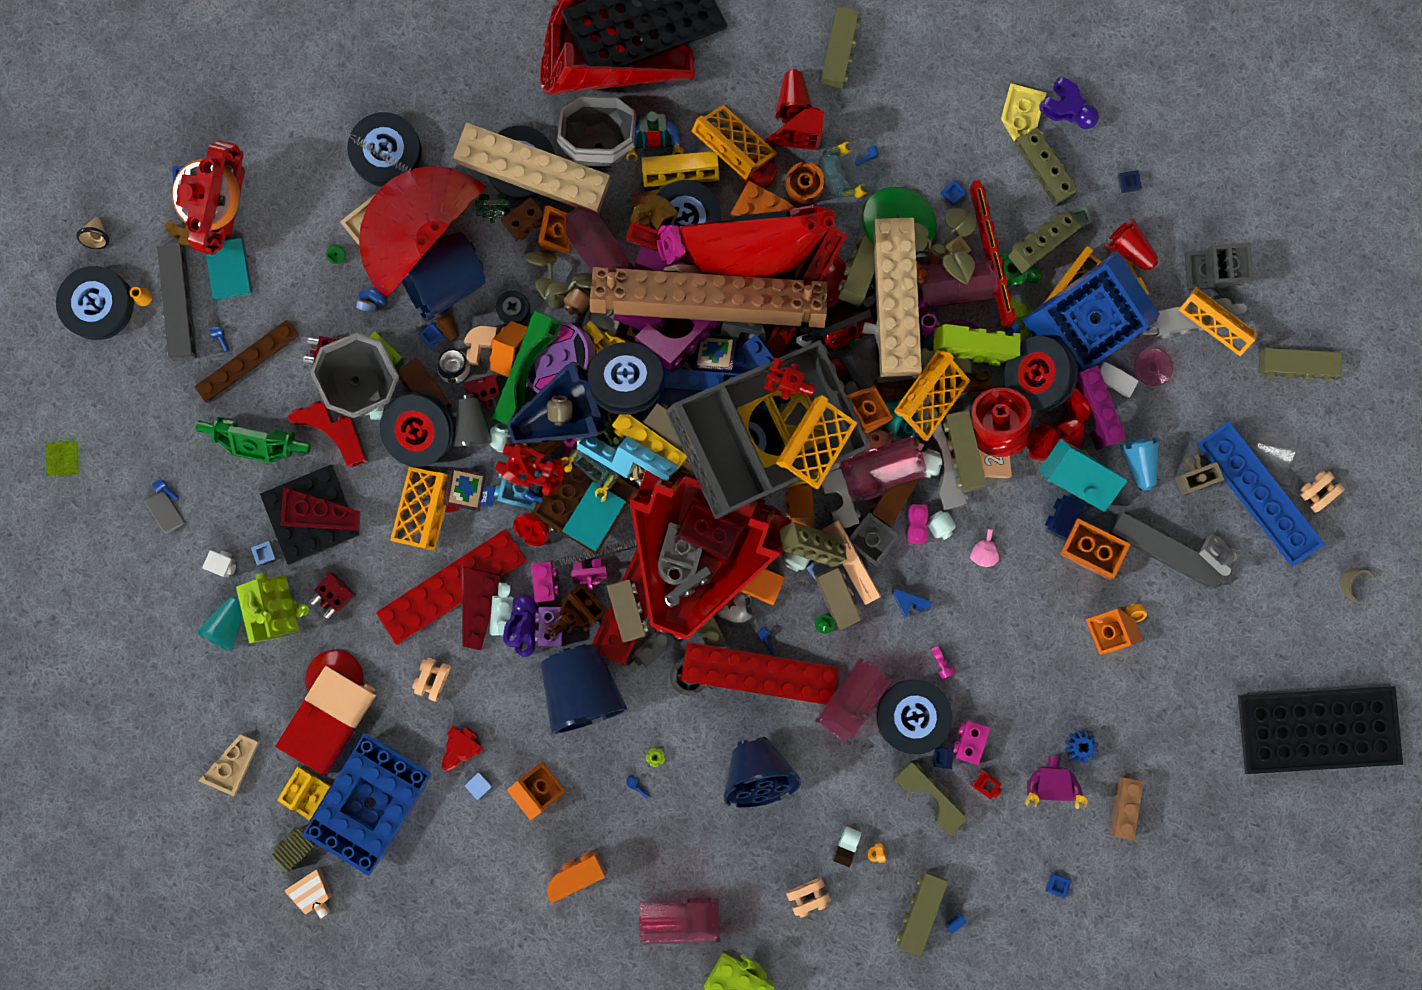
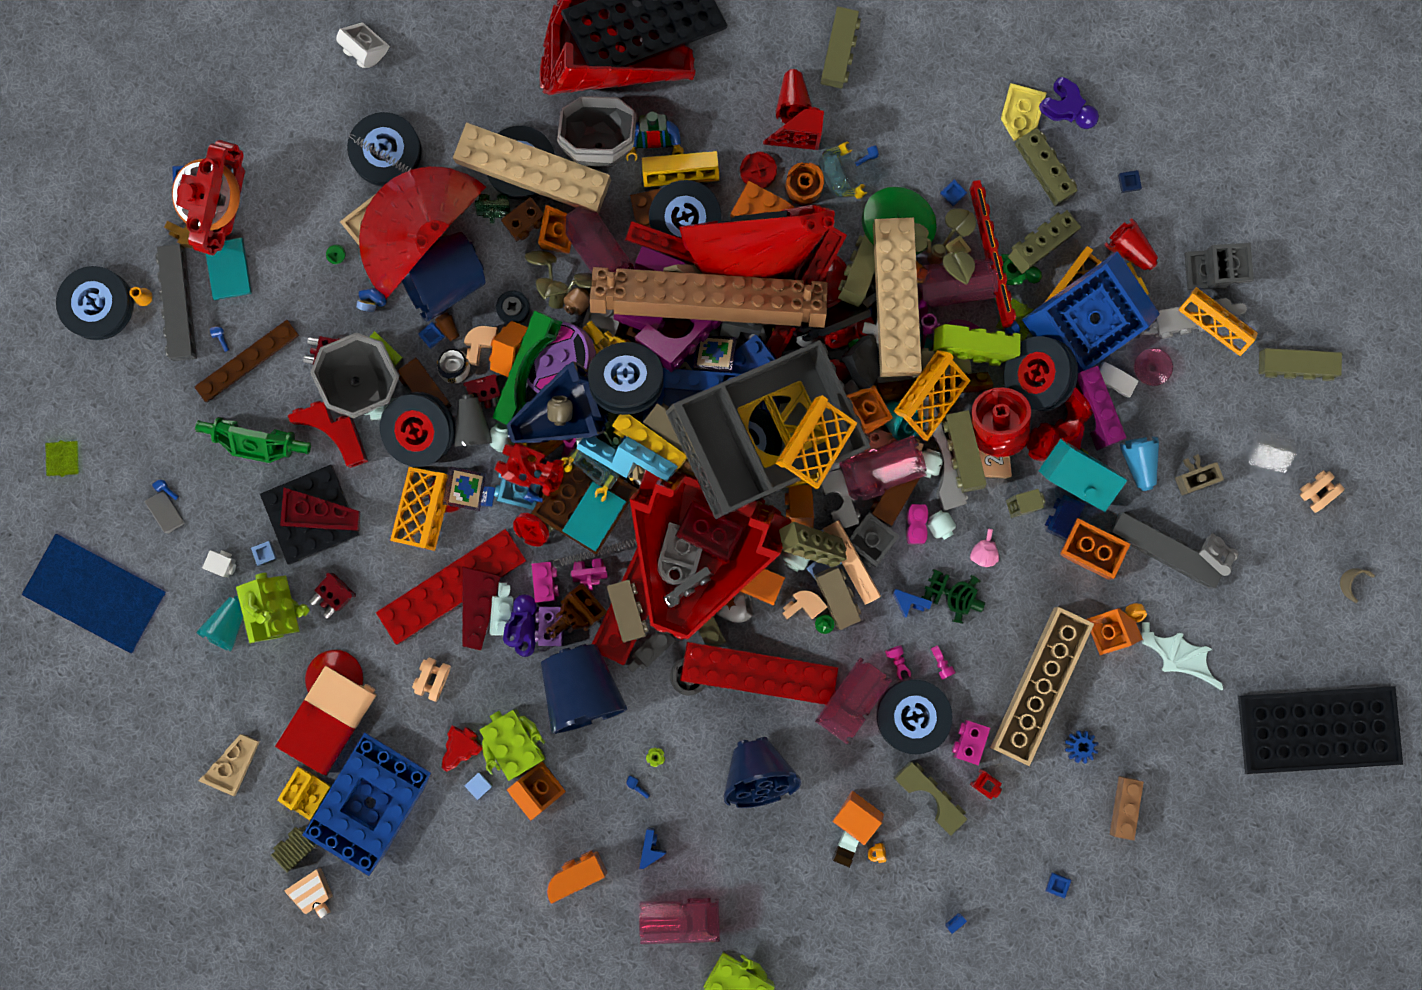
tan hat [76,217,110,249] -> none
pearl gold brick [630,195,678,231] -> none
dark pink plate [657,225,685,265] -> none
light orange fence [692,105,777,180] -> none
blue hand [757,627,775,654] -> none
red piece [764,358,815,400] -> none
light nougat brick [786,878,831,918] -> none
olive brick [895,871,948,957] -> none
dark blue plate [933,747,954,769] -> none
magenta torso [1025,756,1088,809] -> none
sand green tile [1069,205,1093,228] -> none
blue plate [1197,421,1325,567] -> none
none -> clear blue piece [21,534,166,654]
none -> white brick [336,22,390,68]
none -> lime torso [479,709,546,781]
none -> blue slope [639,827,667,869]
none -> light nougat brick [782,591,827,620]
none -> orange slope [832,790,884,845]
none -> dark pink piece [885,645,911,680]
none -> dark green piece [921,569,986,624]
none -> tan brick [990,607,1094,766]
none -> olive brick [1006,489,1045,518]
none -> light aqua animal [1141,622,1223,690]

